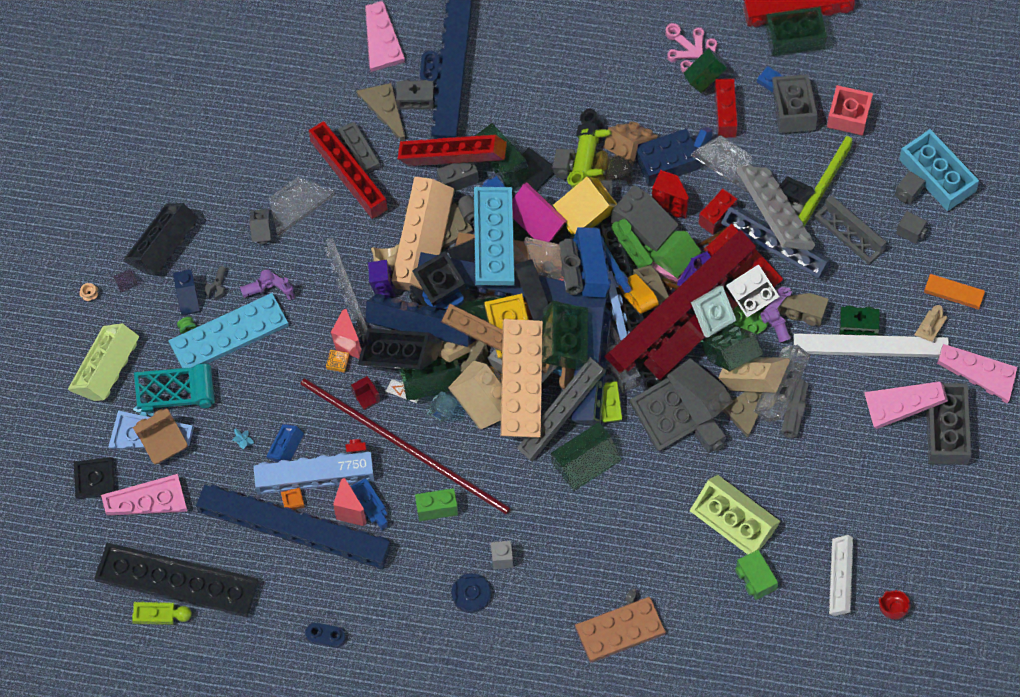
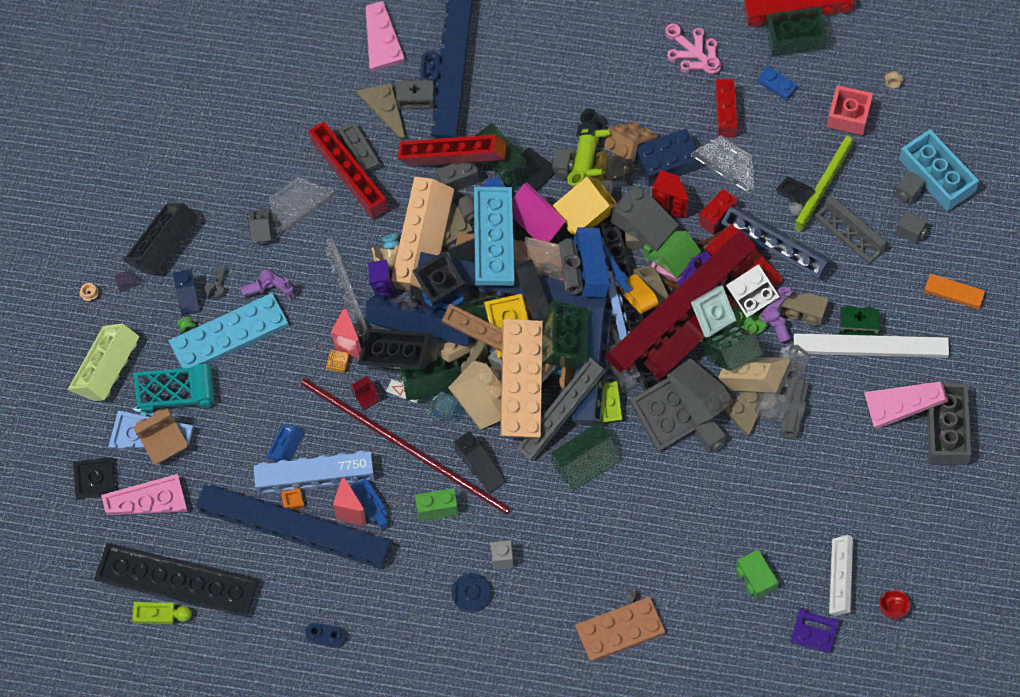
medium azure plant [232,428,254,449] -> none
red plate [346,439,366,452] -> none
bright green hinge [612,219,653,268] -> none
dark green brick [683,48,727,93] -> none
yellowish green slope [690,475,780,554] -> none
blue tile [694,127,713,149] -> none
light grey plate [736,165,815,250] -> none
dark grey slope [772,74,817,133] -> none
tan hinge [915,305,947,342] -> none
bright pink wing [937,344,1017,403] -> none
none -> medium azure bush [382,234,400,248]
none -> black slope [454,431,505,494]
none -> dark purple plate [790,608,839,654]
none -> tan plate [885,72,903,88]

